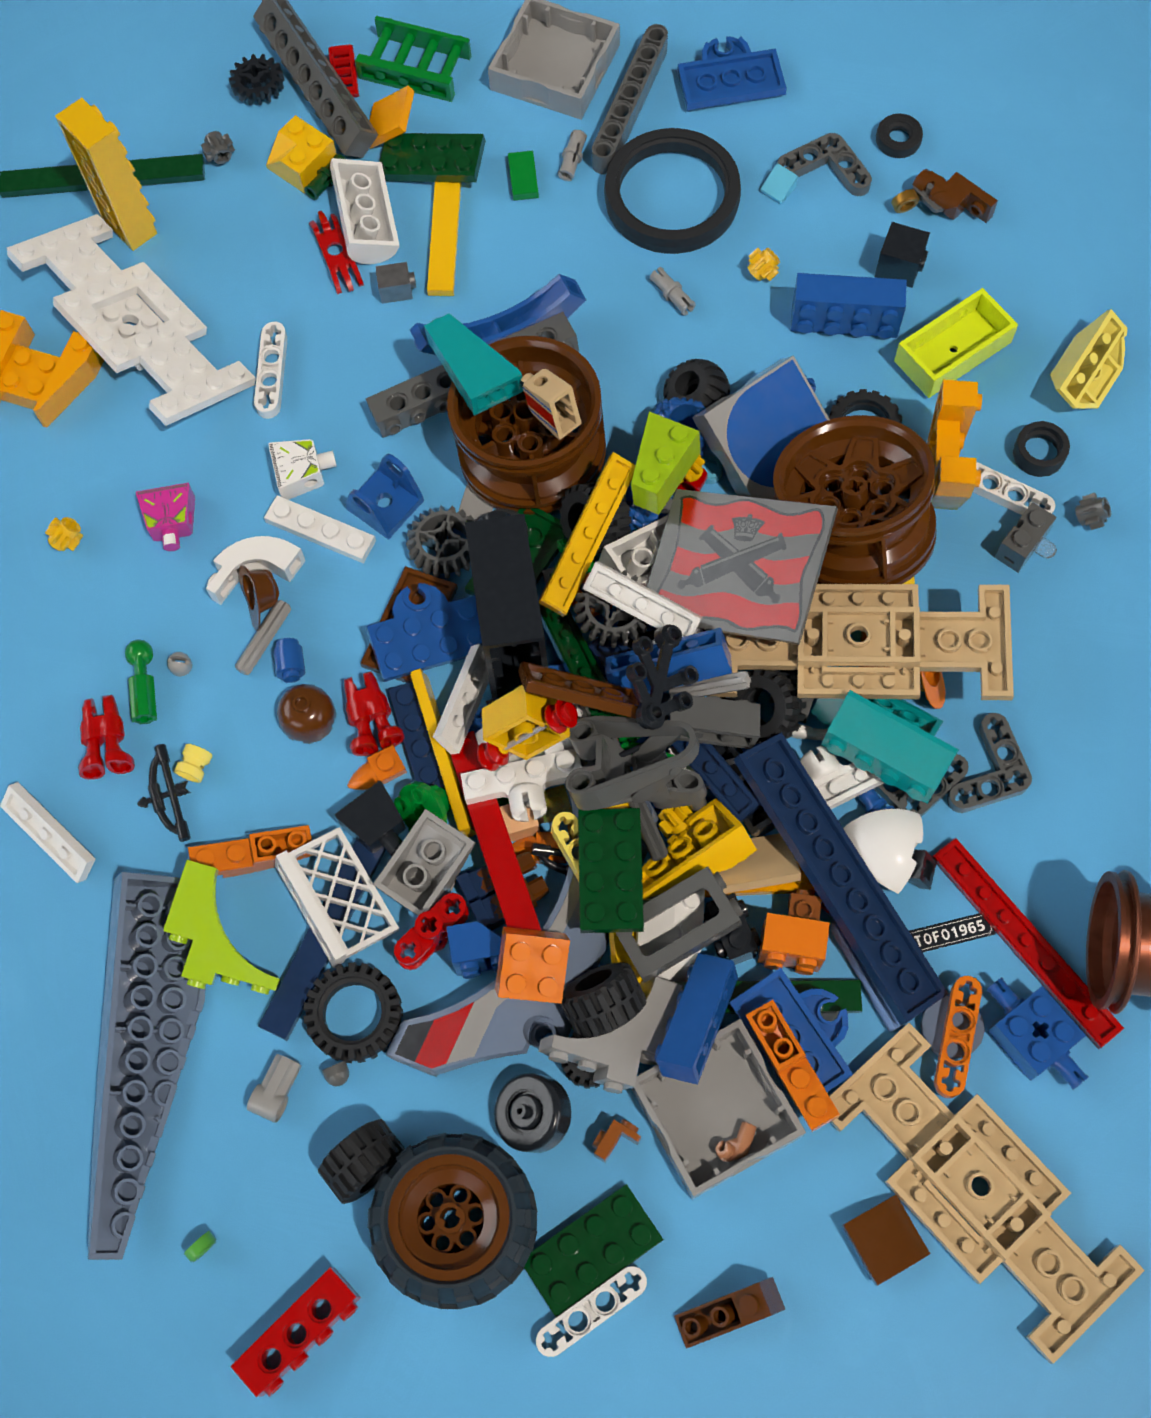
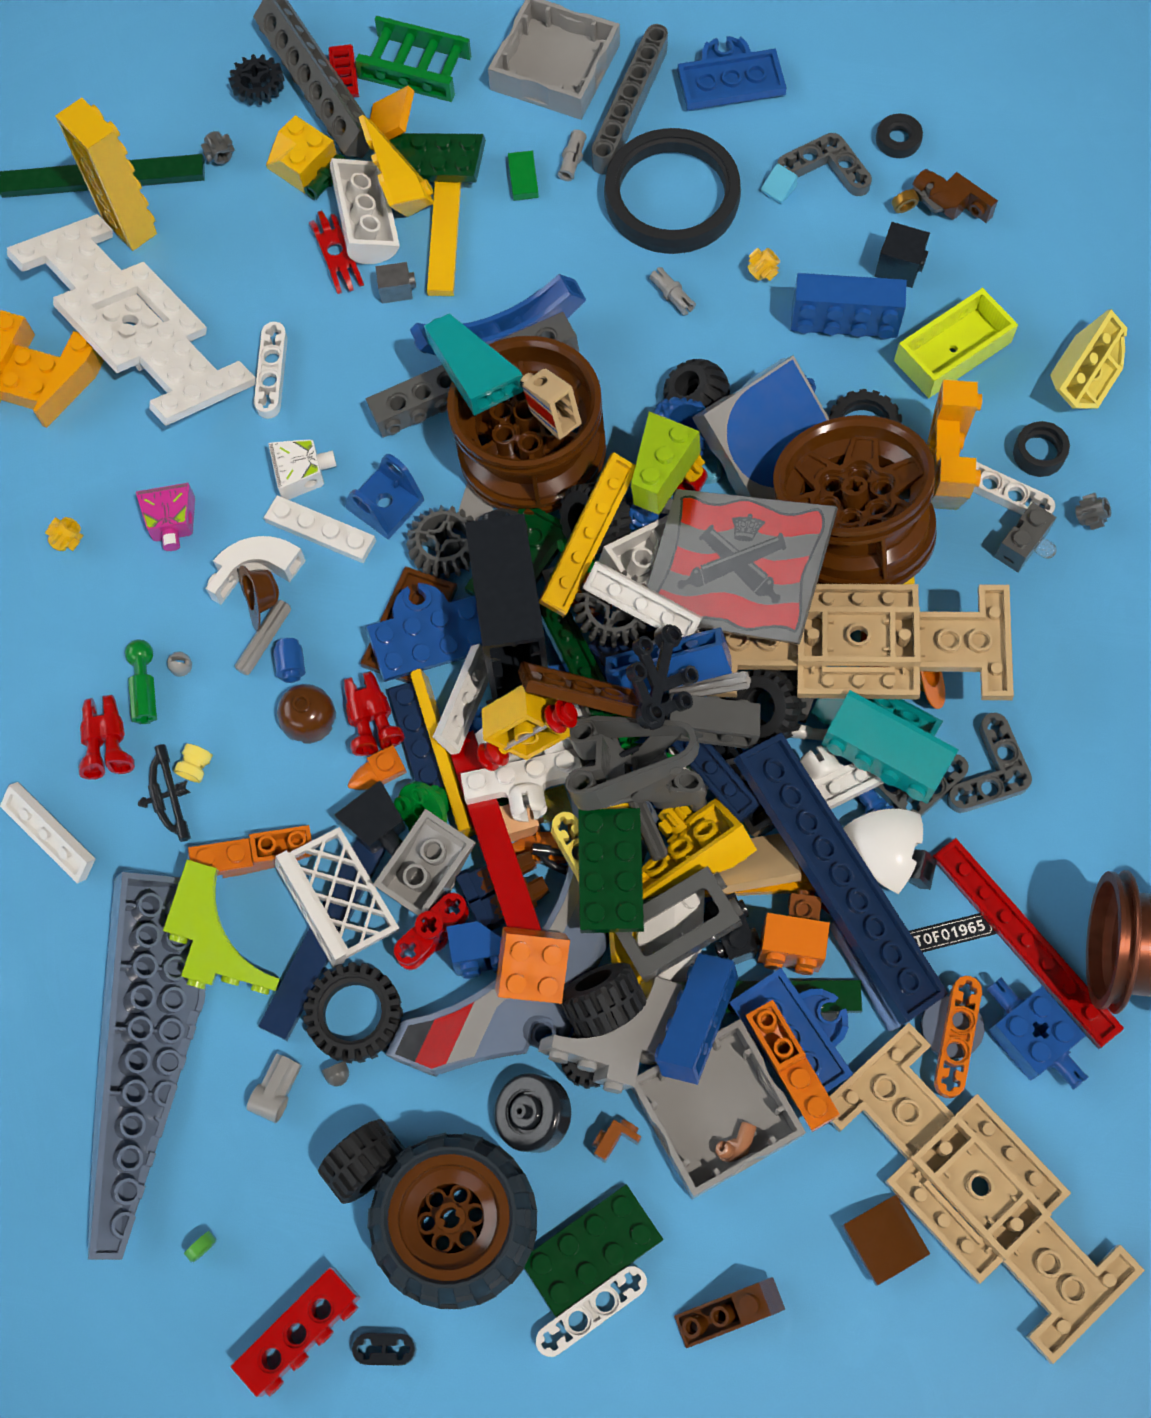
none -> black beam [352,1333,417,1366]
none -> yellow wedge [359,115,434,217]

